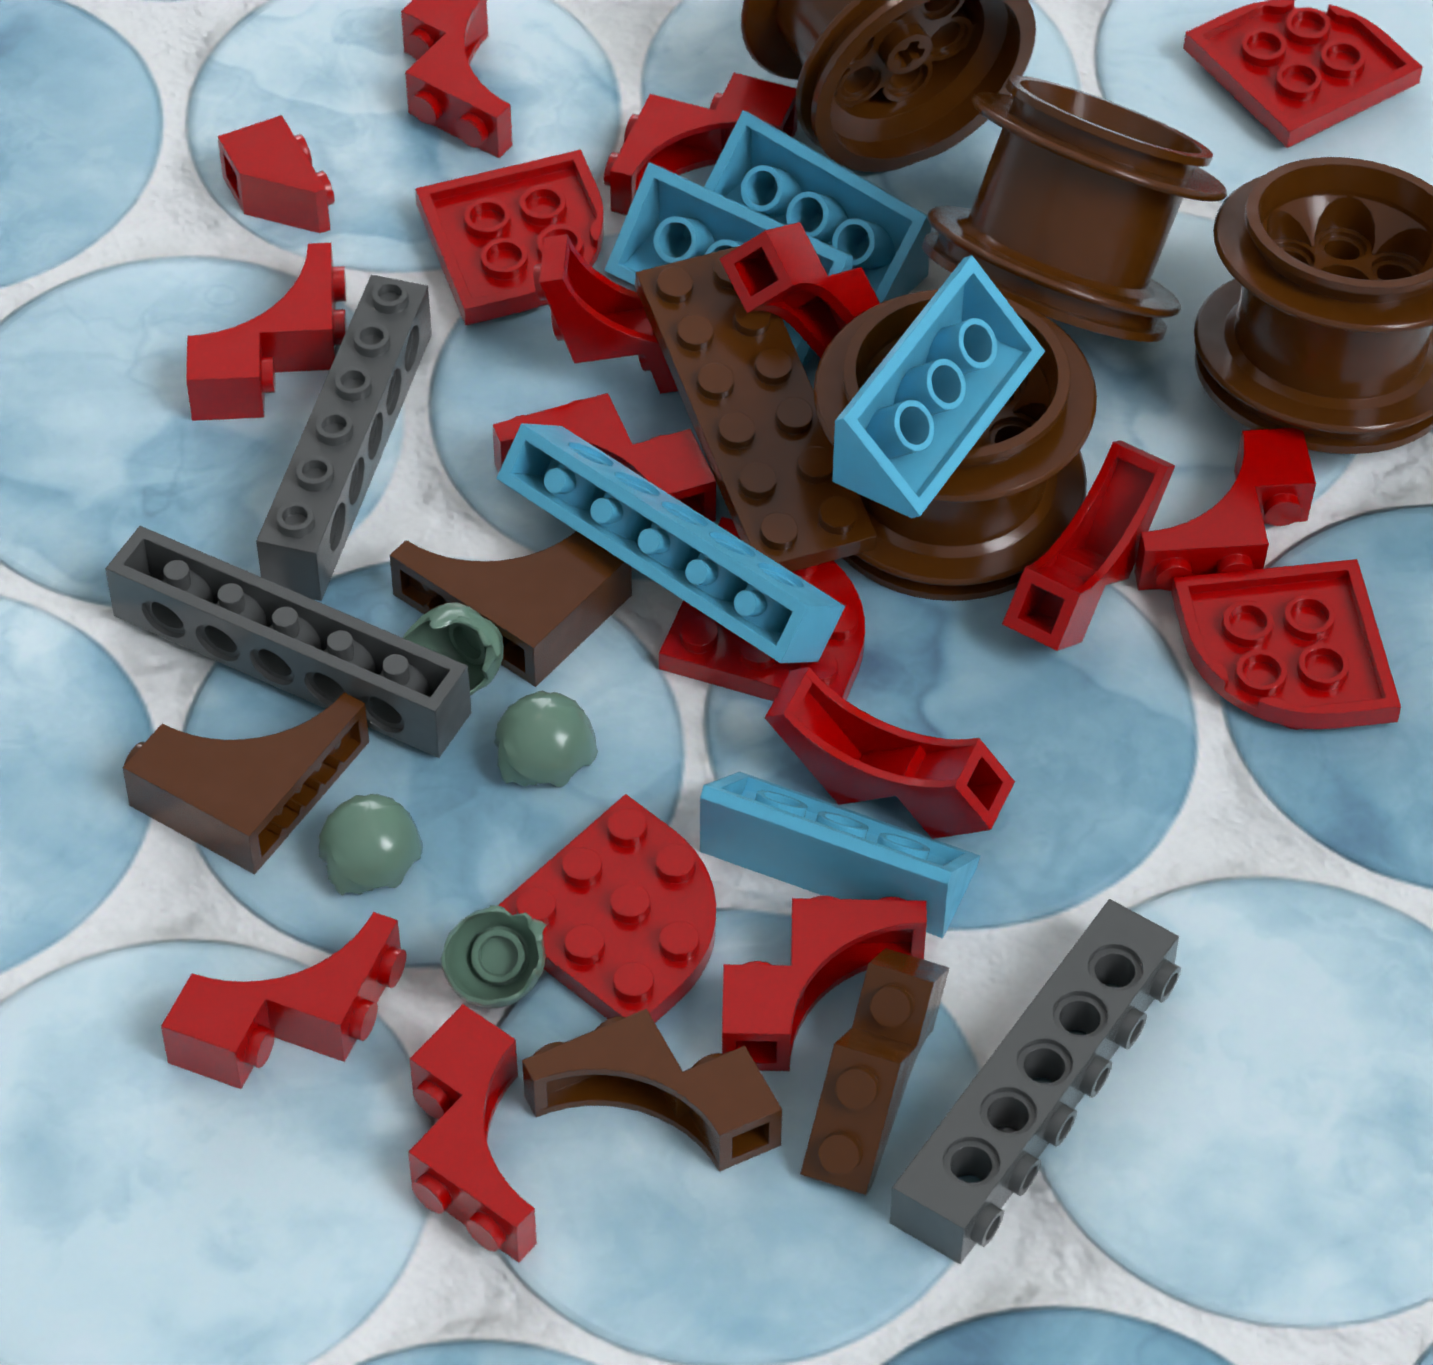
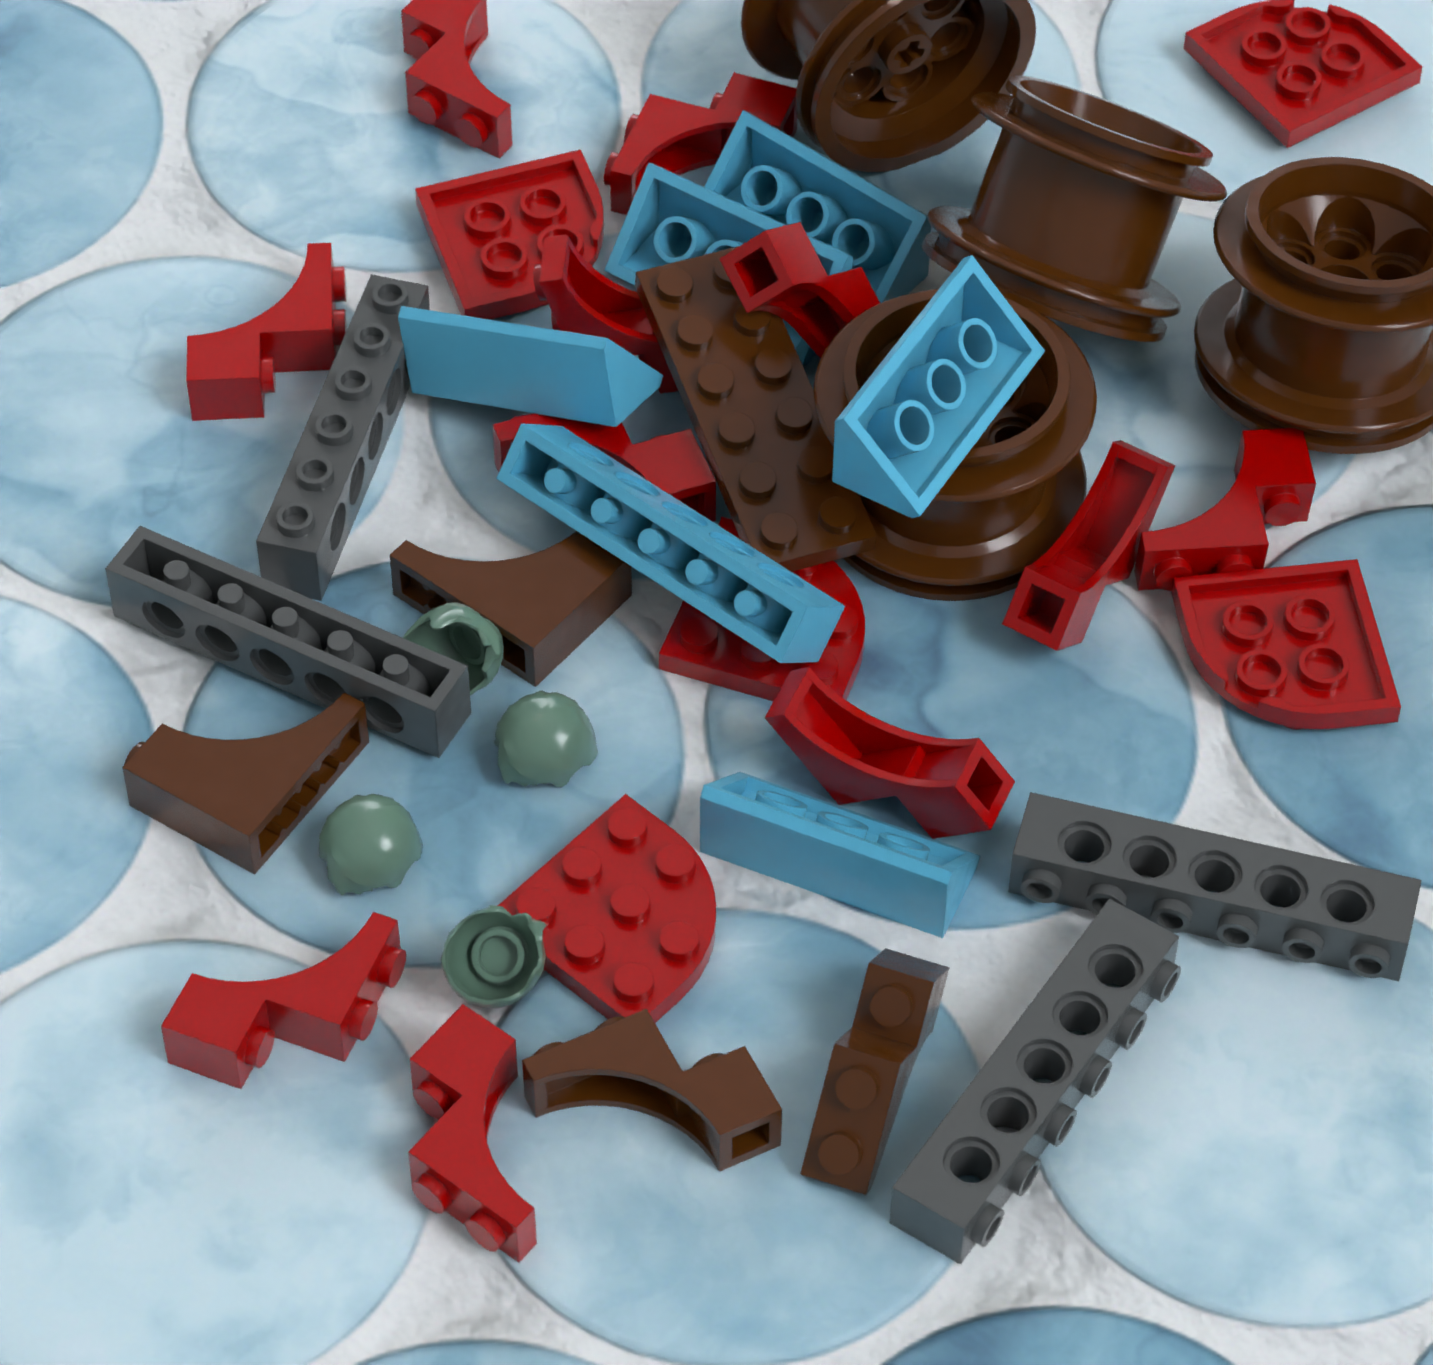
red slope [217,115,335,233] -> none
red arch [722,895,927,1071] -> none
none -> medium azure slope [398,306,663,427]
none -> dark grey brick [1008,792,1422,981]

